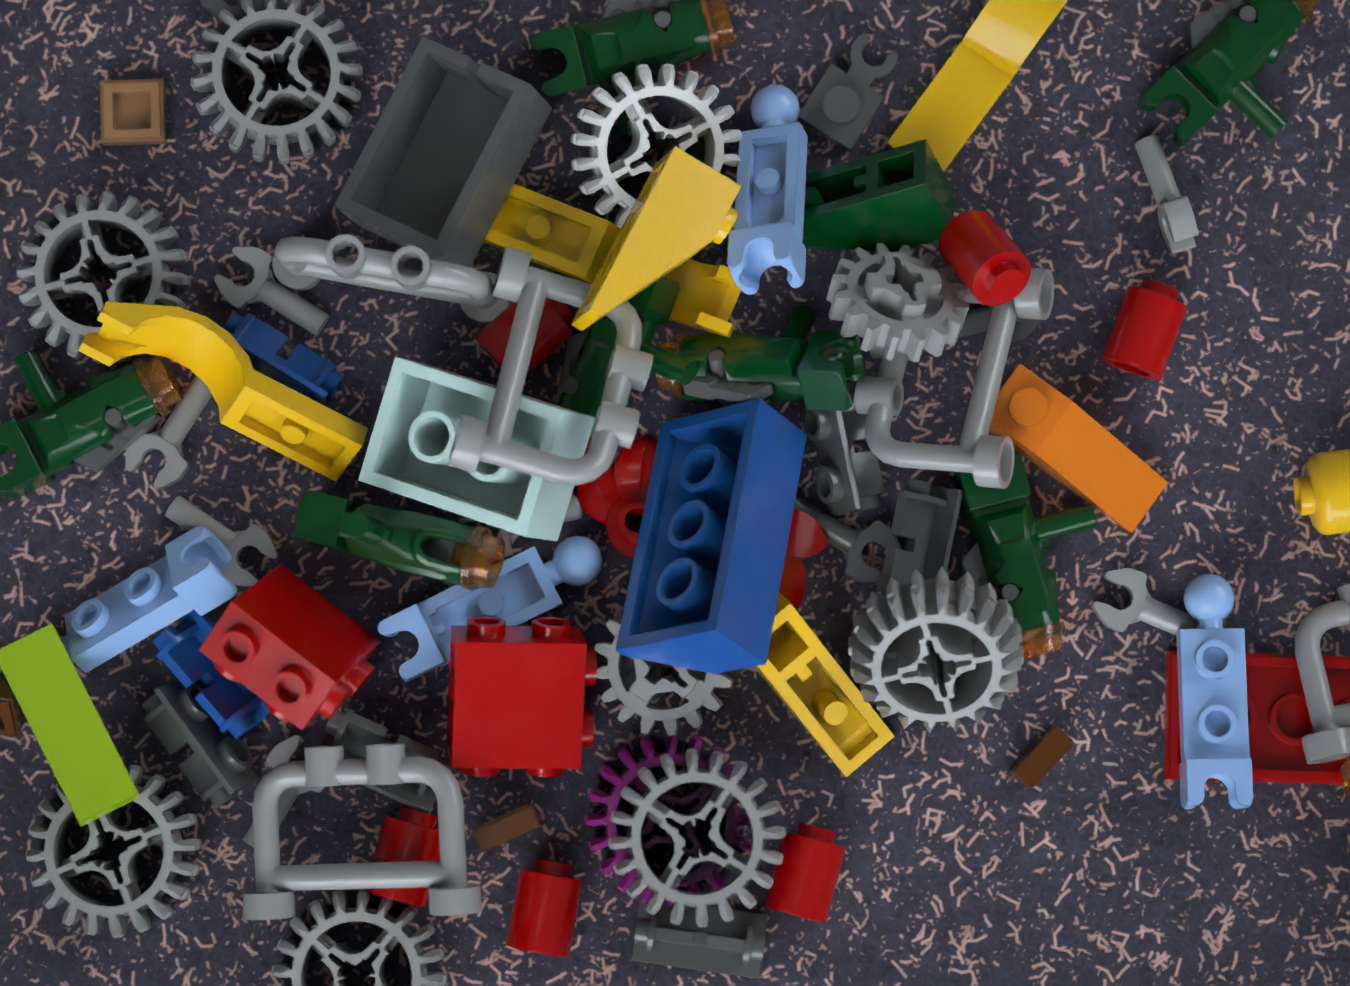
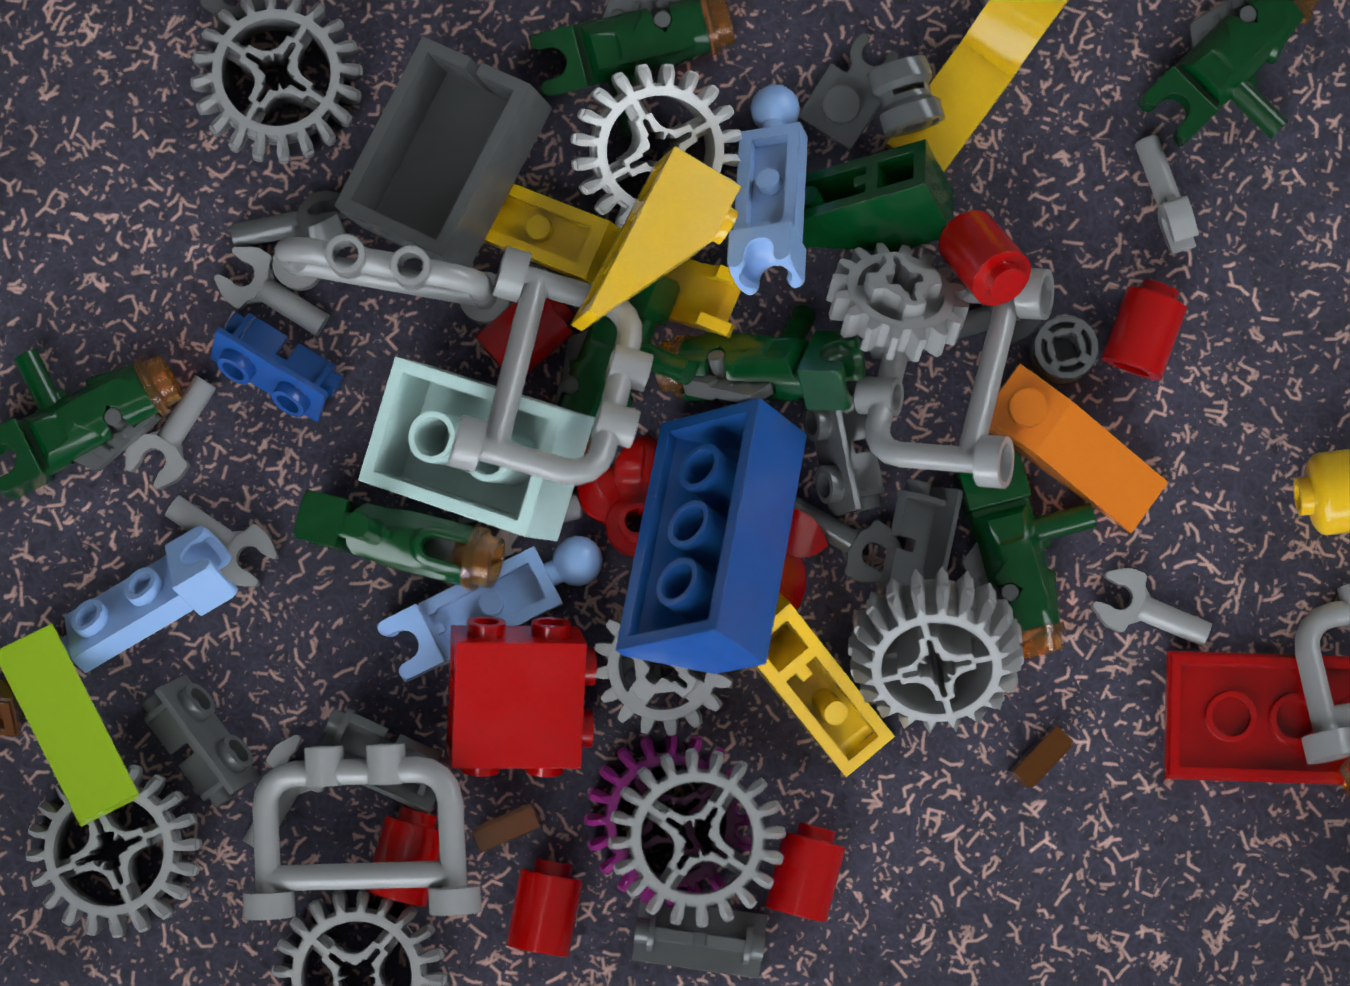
light grey gear [16,191,191,364] -> none
yellow piece [78,301,368,481] -> none
medium nougat tile [100,79,167,146] -> none
blue hinge [153,609,270,740] -> none
red brick [199,564,381,730] -> none
light blue plate [1176,573,1253,810] -> none
none -> dark grey bar [230,191,348,247]
none -> dark grey wheel [867,55,945,138]
none -> dark grey wheel [1029,315,1098,385]

